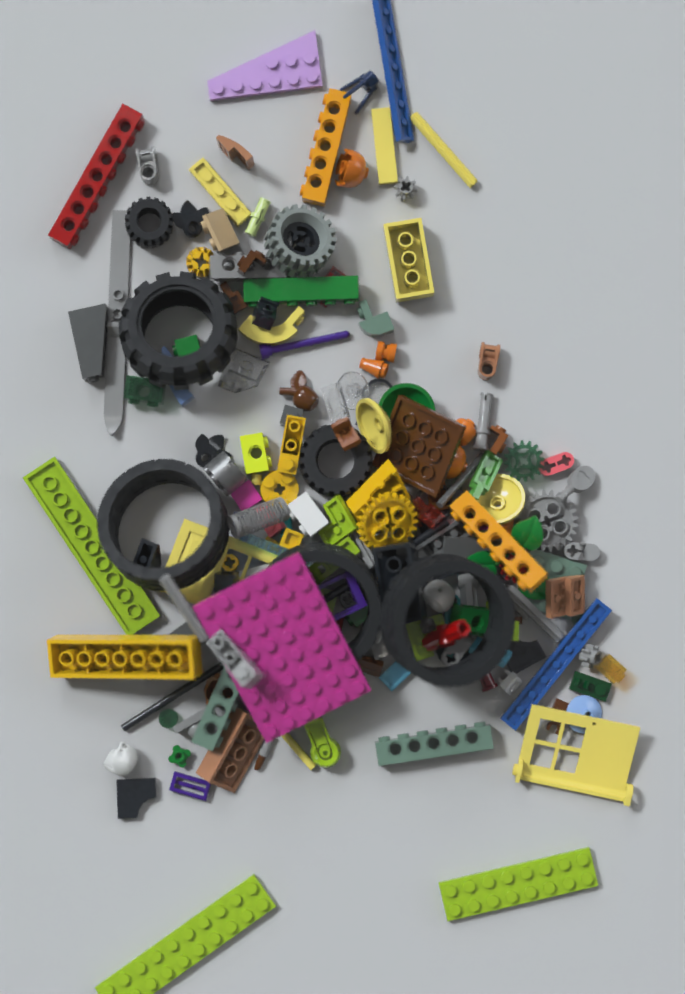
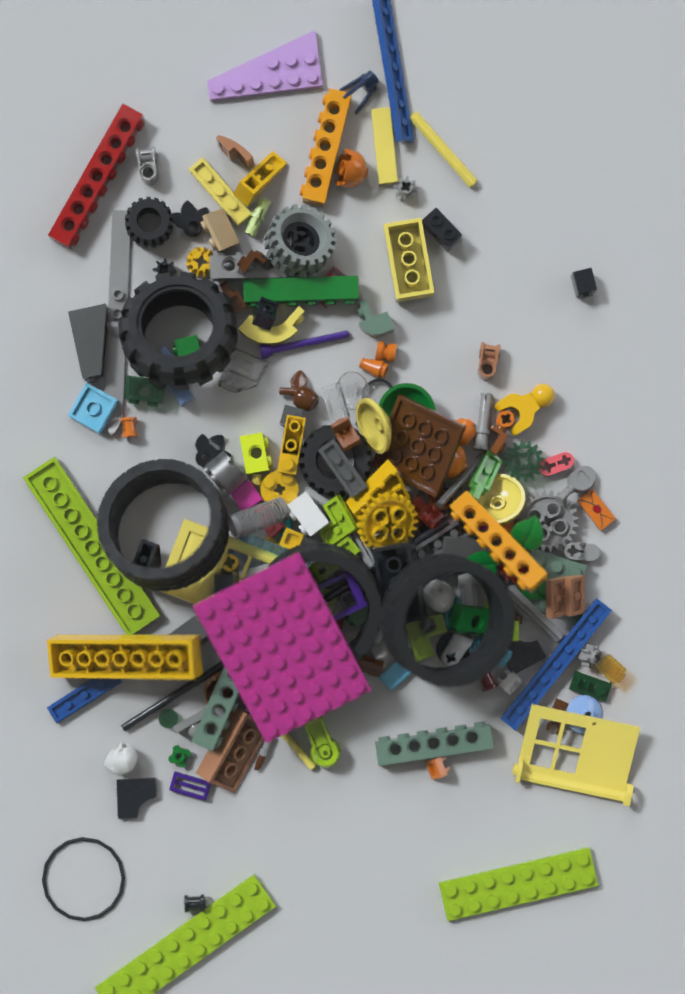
light grey axle [159,574,209,642] -> none
light grey slope [206,629,265,689] -> none
red piece [422,620,471,651] -> none
none -> black piece [42,837,125,921]
none -> blue tile [46,678,122,724]
none -> medium azure tile [68,383,120,434]
none -> orange bush [120,417,139,438]
none -> black gear [152,258,177,278]
none -> black bush [184,894,205,913]
none -> yellow slope [233,151,287,207]
none -> dark grey plate [318,439,367,498]
none -> black brick [422,207,462,252]
none -> orange tile [425,757,451,779]
none -> yellow piece [494,384,555,436]
none -> orange bush [496,410,515,429]
none -> black brick [571,268,597,299]
none -> orange tile [577,489,616,531]

